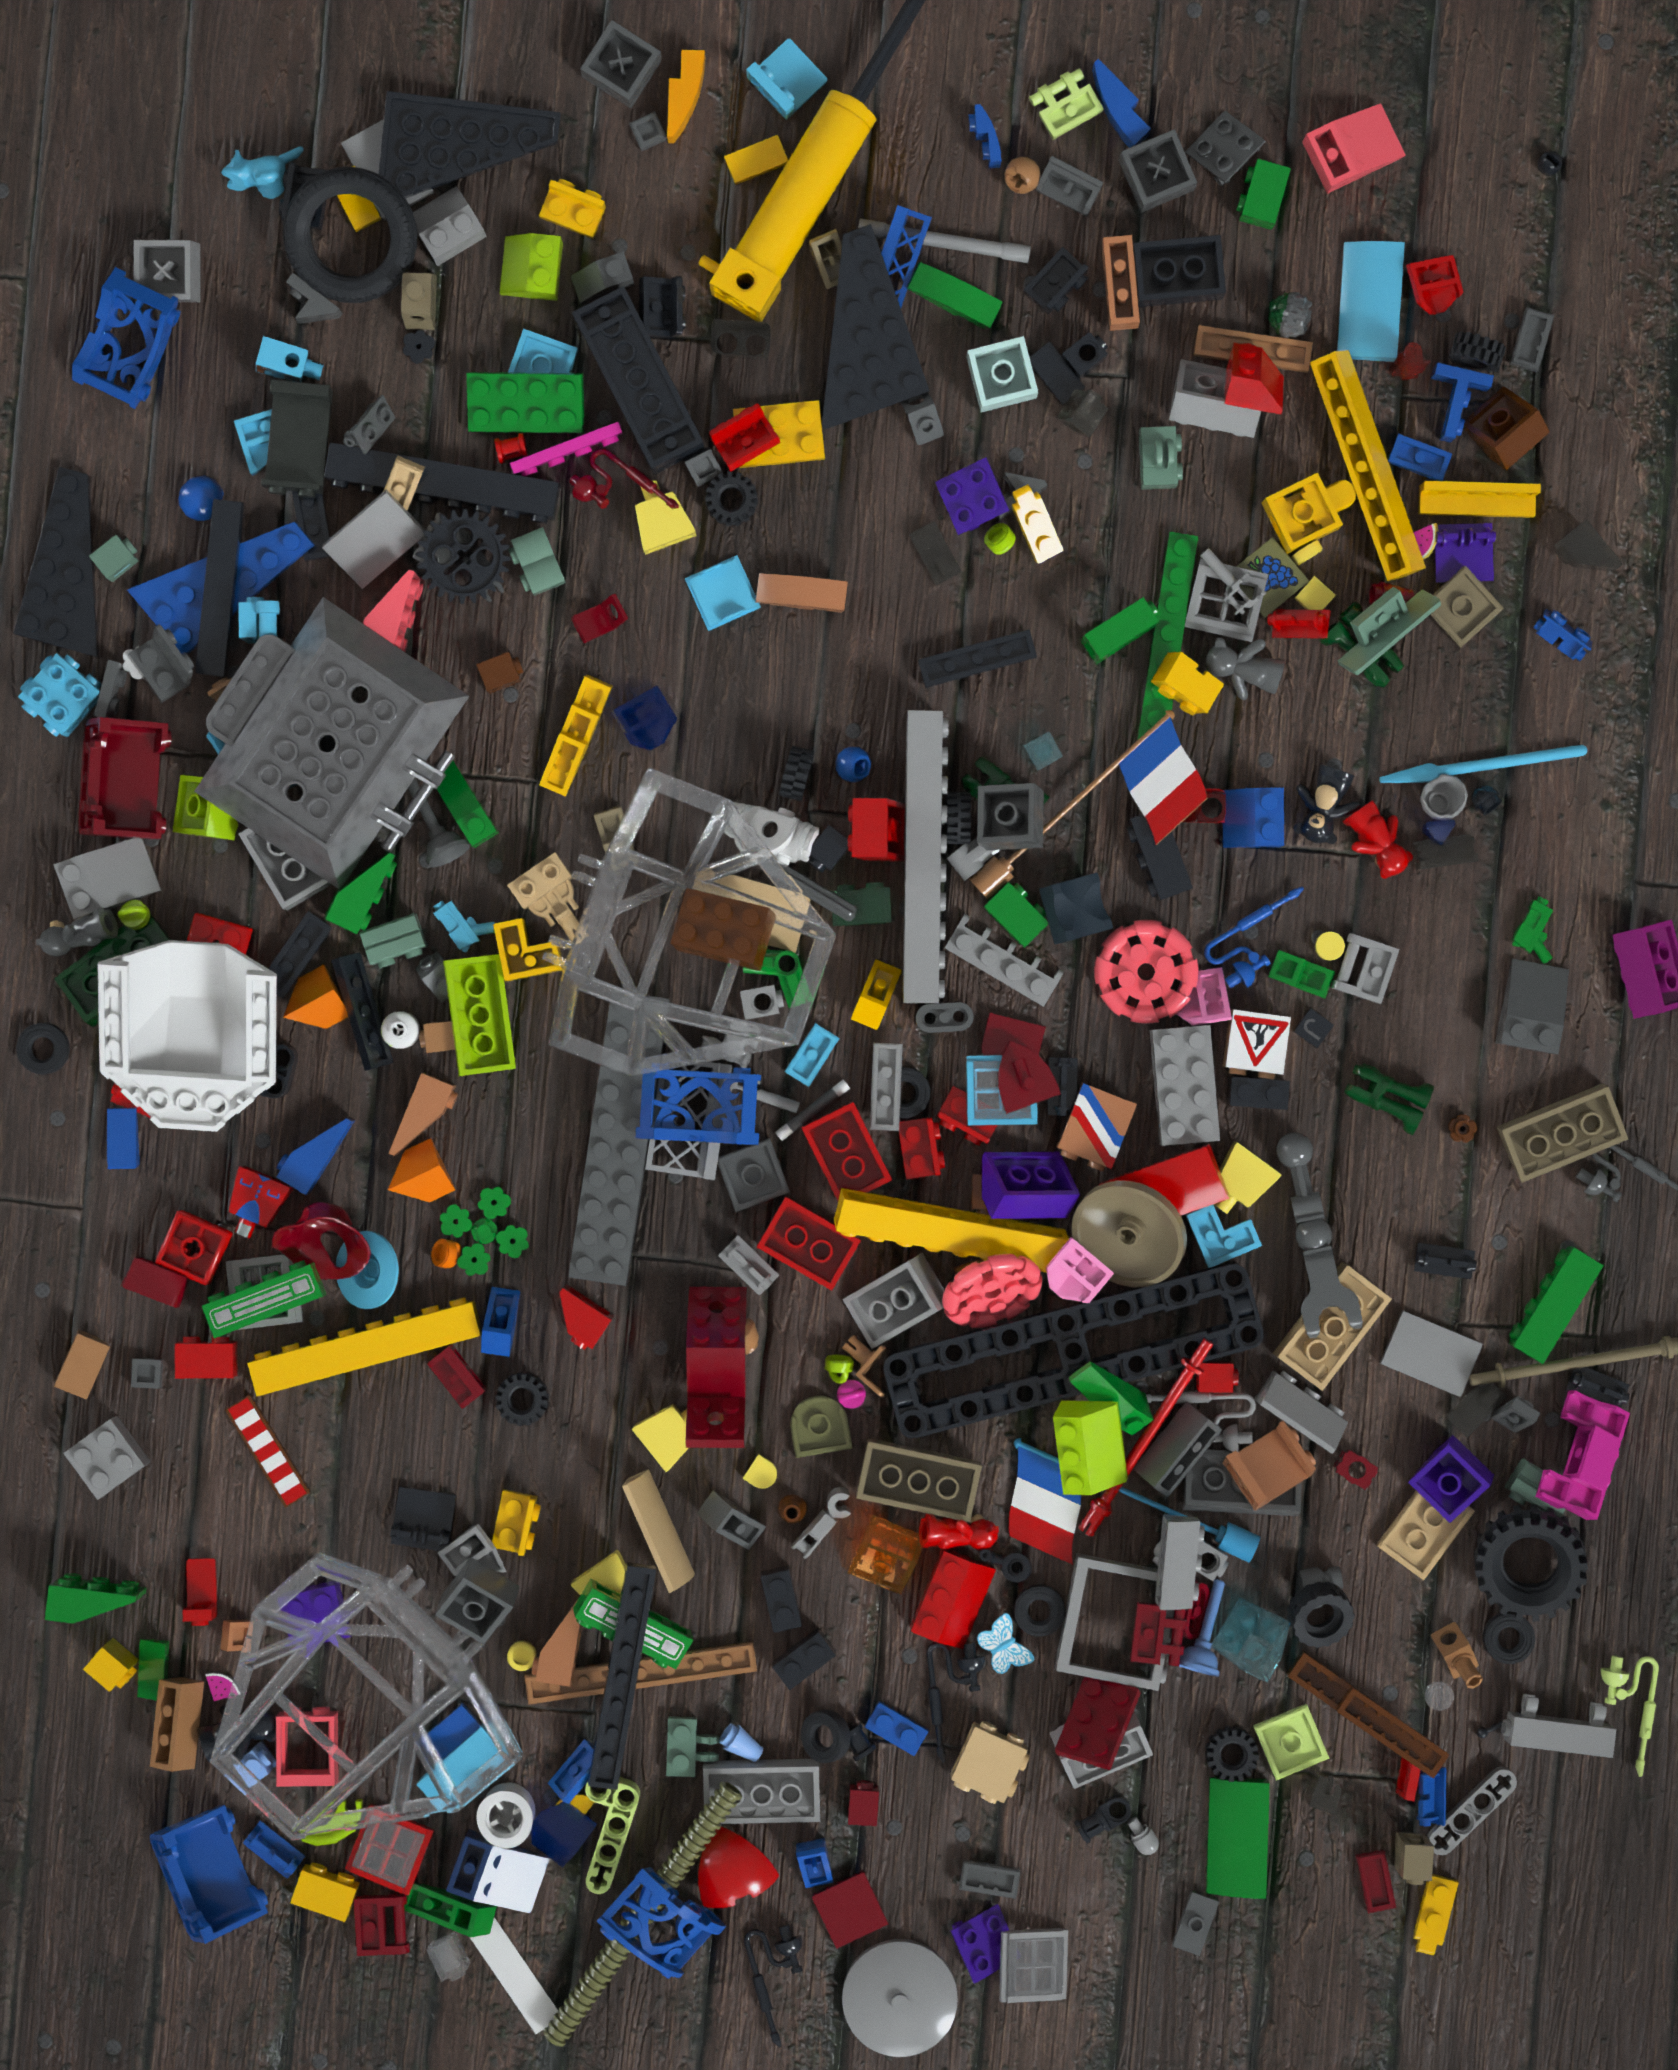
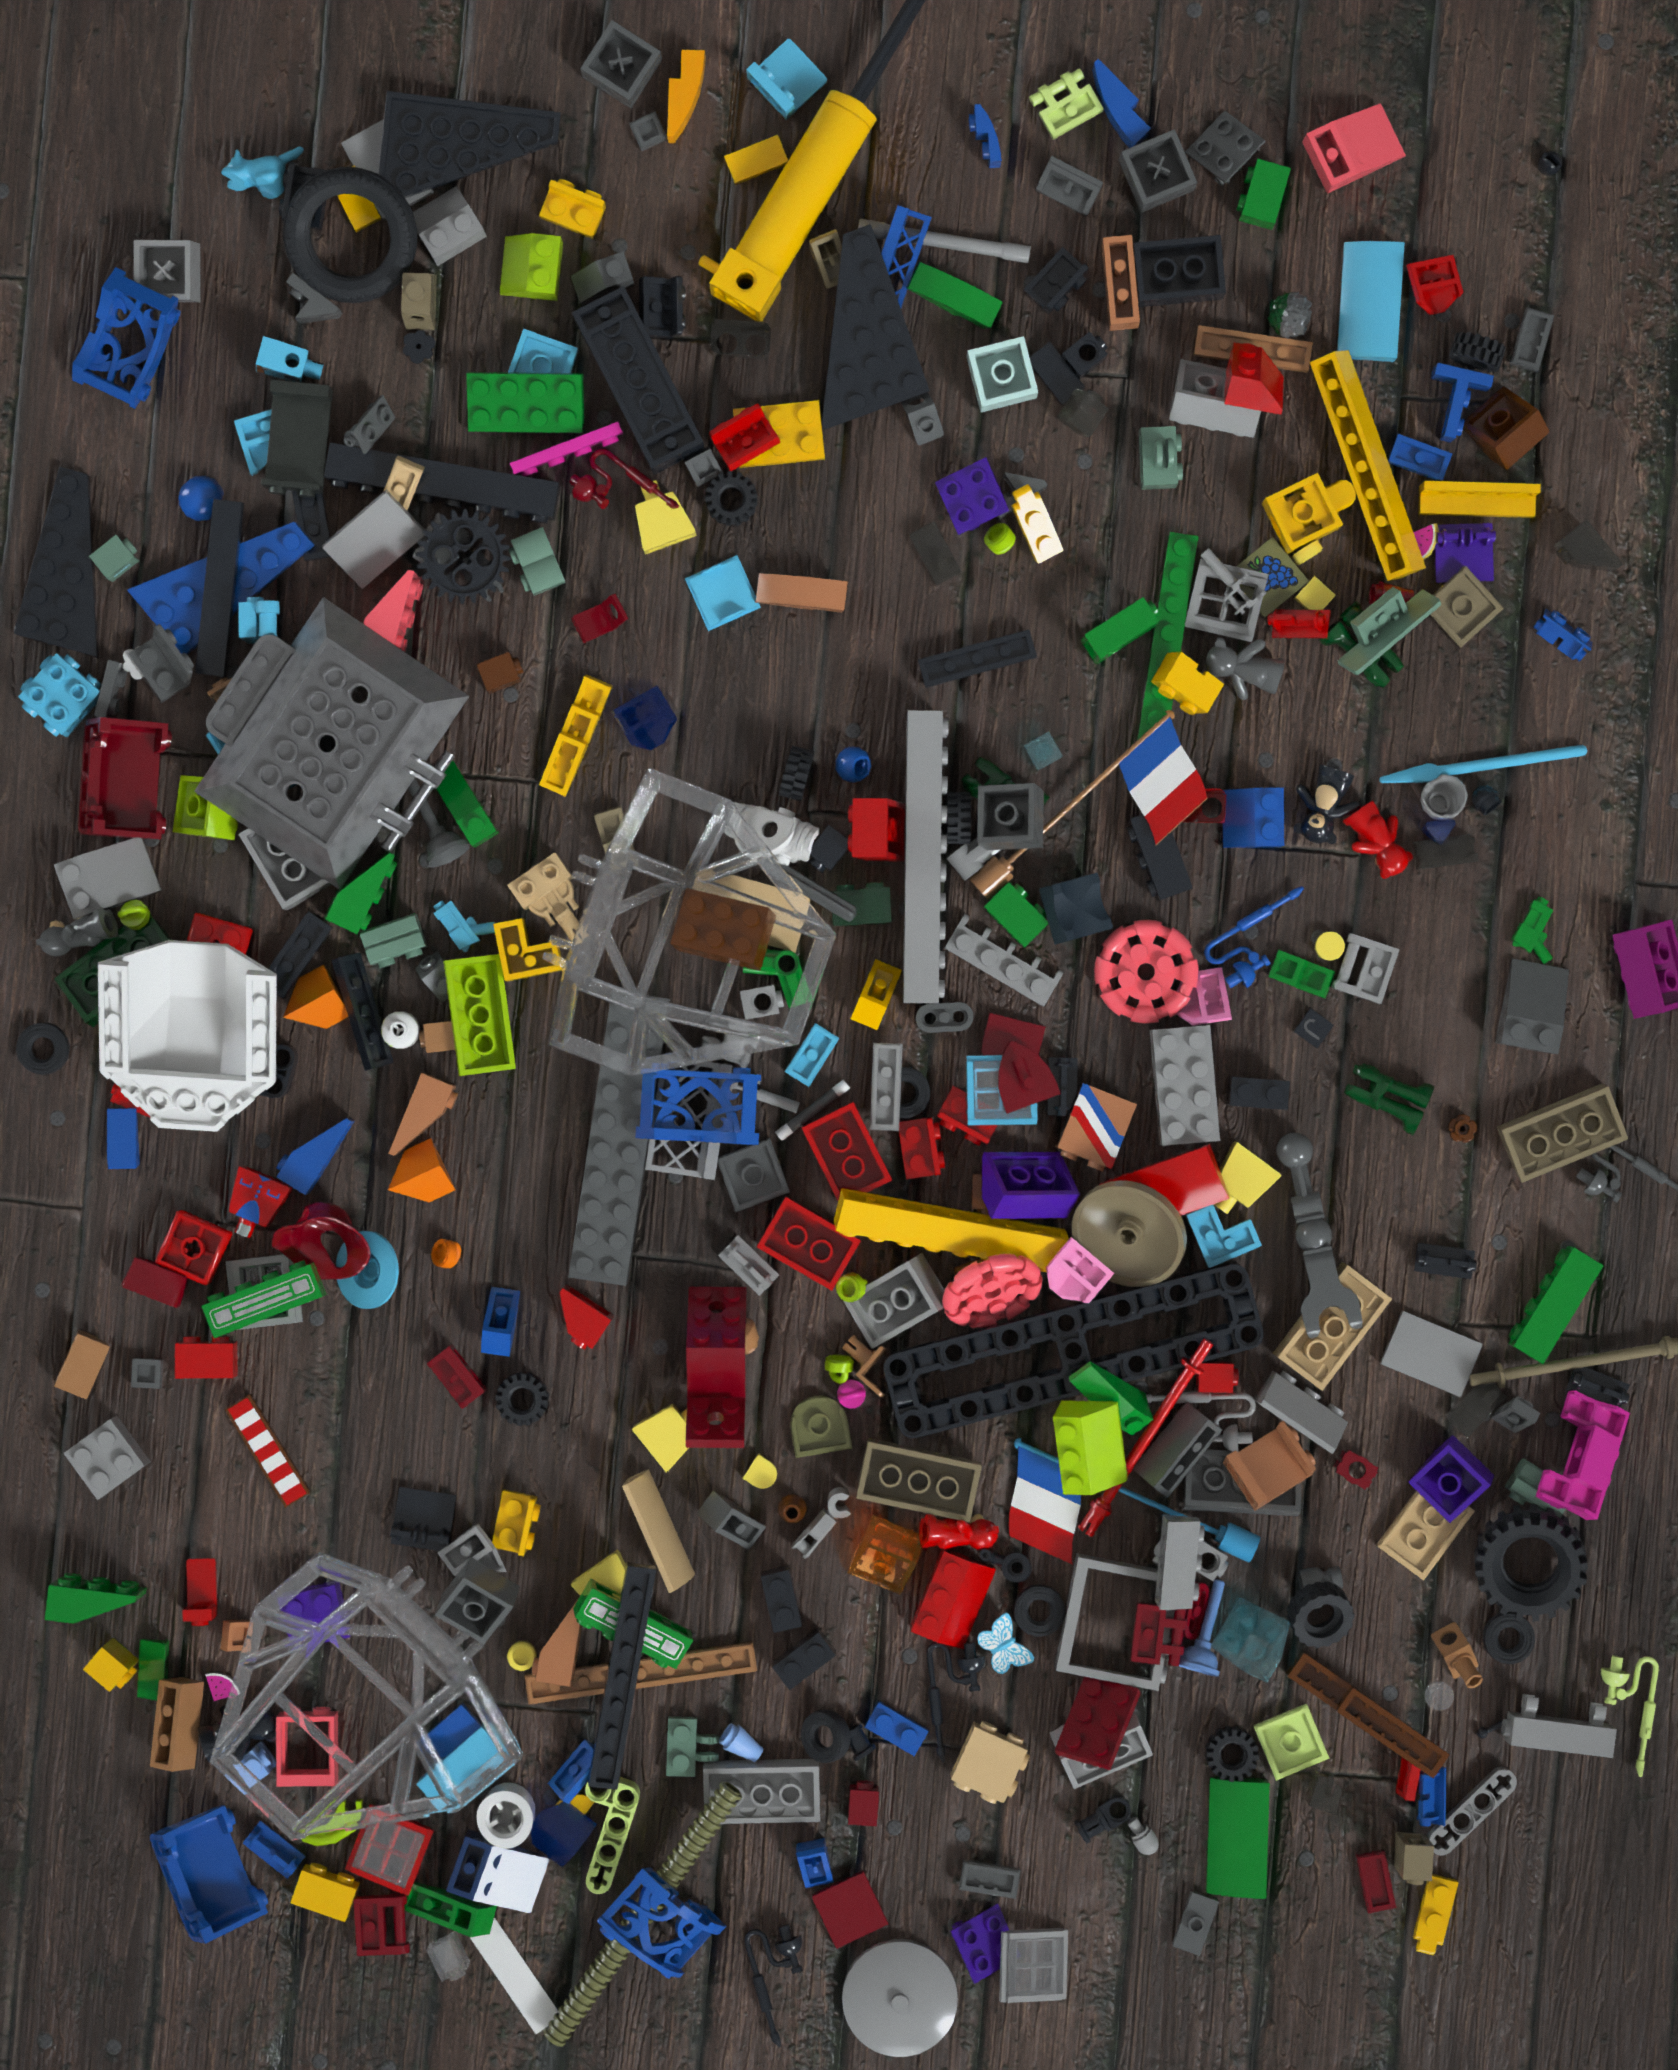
yellow brick [247,1297,482,1397] -> none
green plant [440,1187,529,1276] -> none
red bush [494,432,528,464] -> none
red brick [698,1827,779,1908] -> none
medium nougat piece [1004,157,1041,194] -> none
white piece [1222,1009,1291,1080] -> none
clear red hinge [1392,342,1430,380] -> none
none -> lime tile [836,1272,868,1303]

